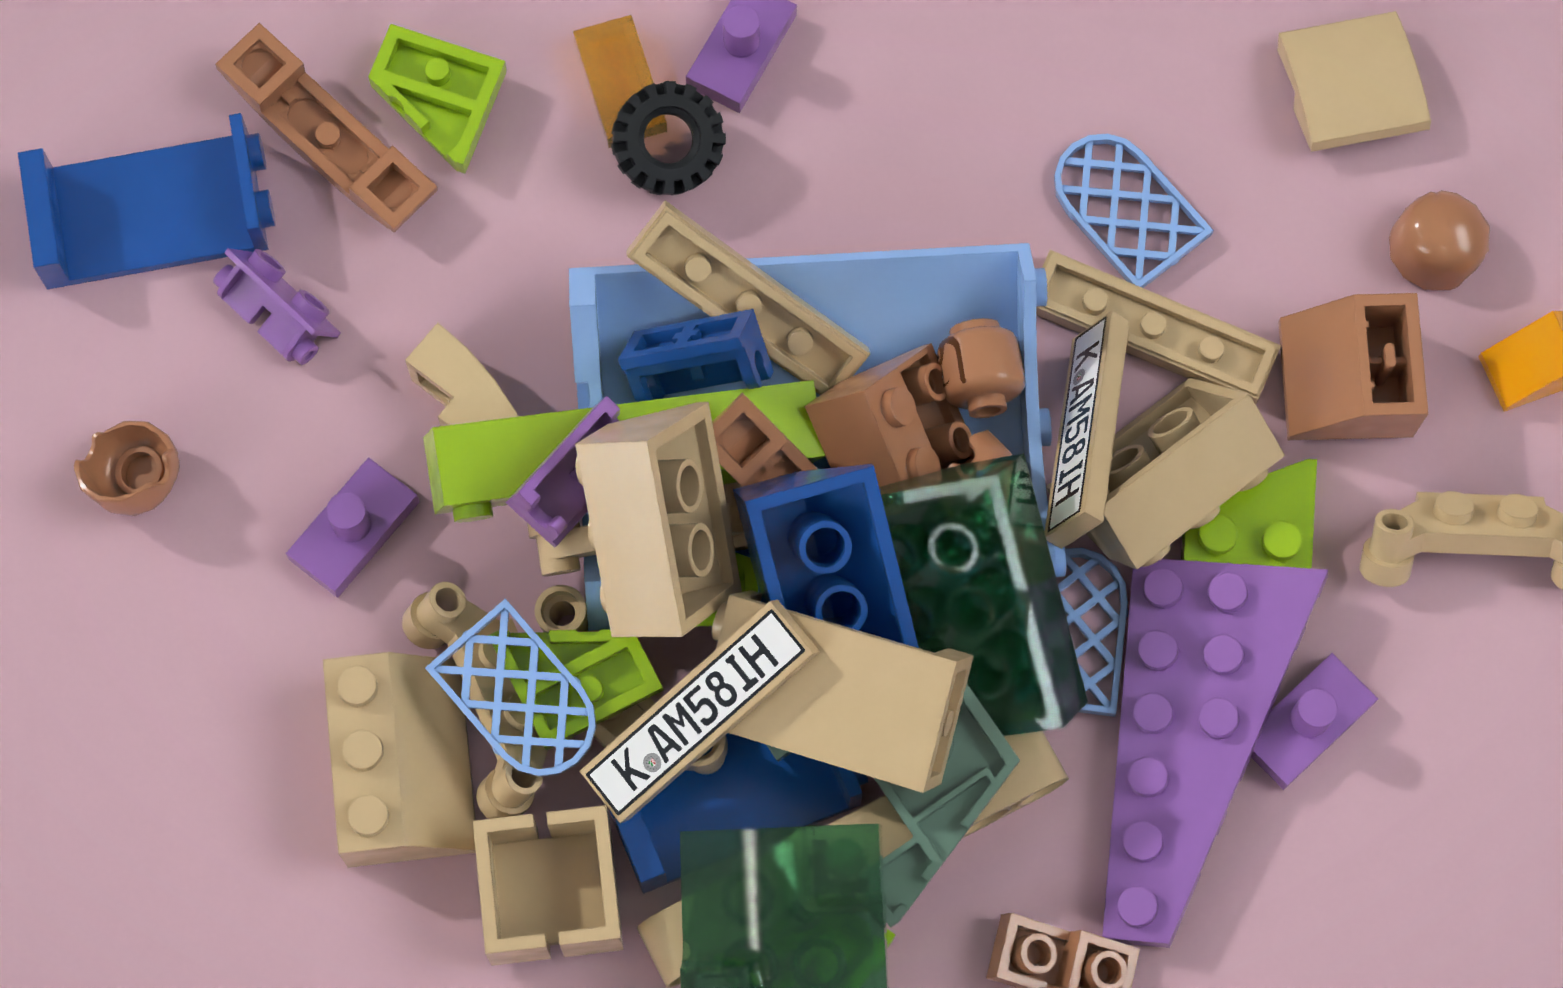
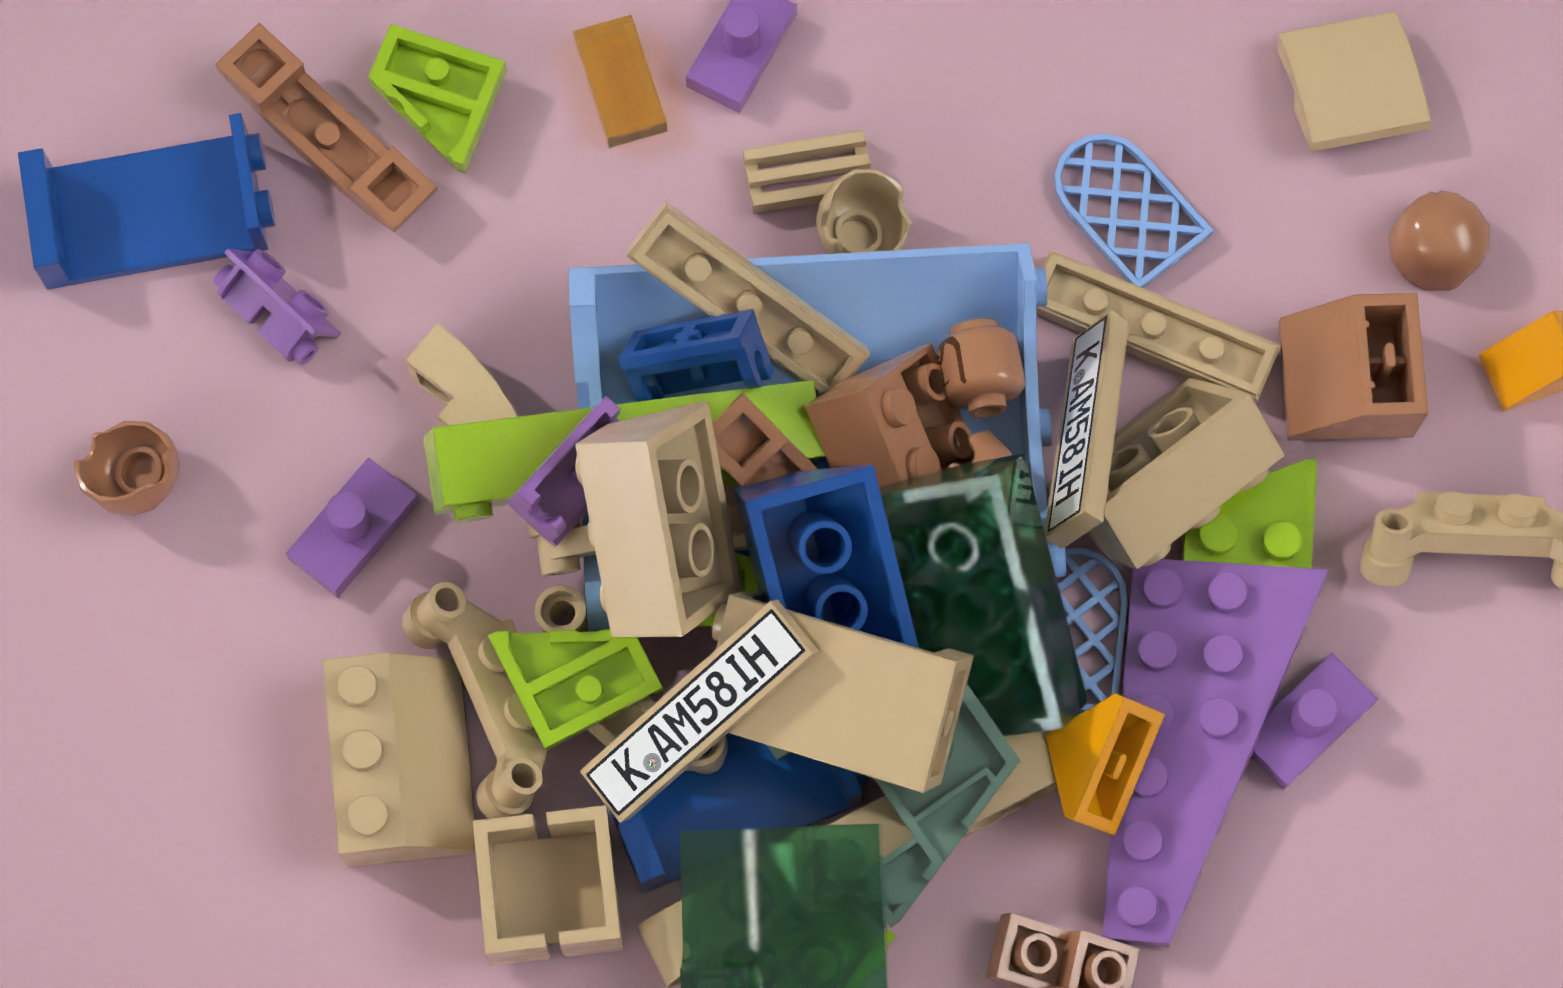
light blue window [425,598,596,777] -> none
black tyre [611,81,726,196] -> none
none -> tan tile [743,130,871,214]
none -> tan hair [816,169,912,254]
none -> light orange slope [1045,693,1165,836]

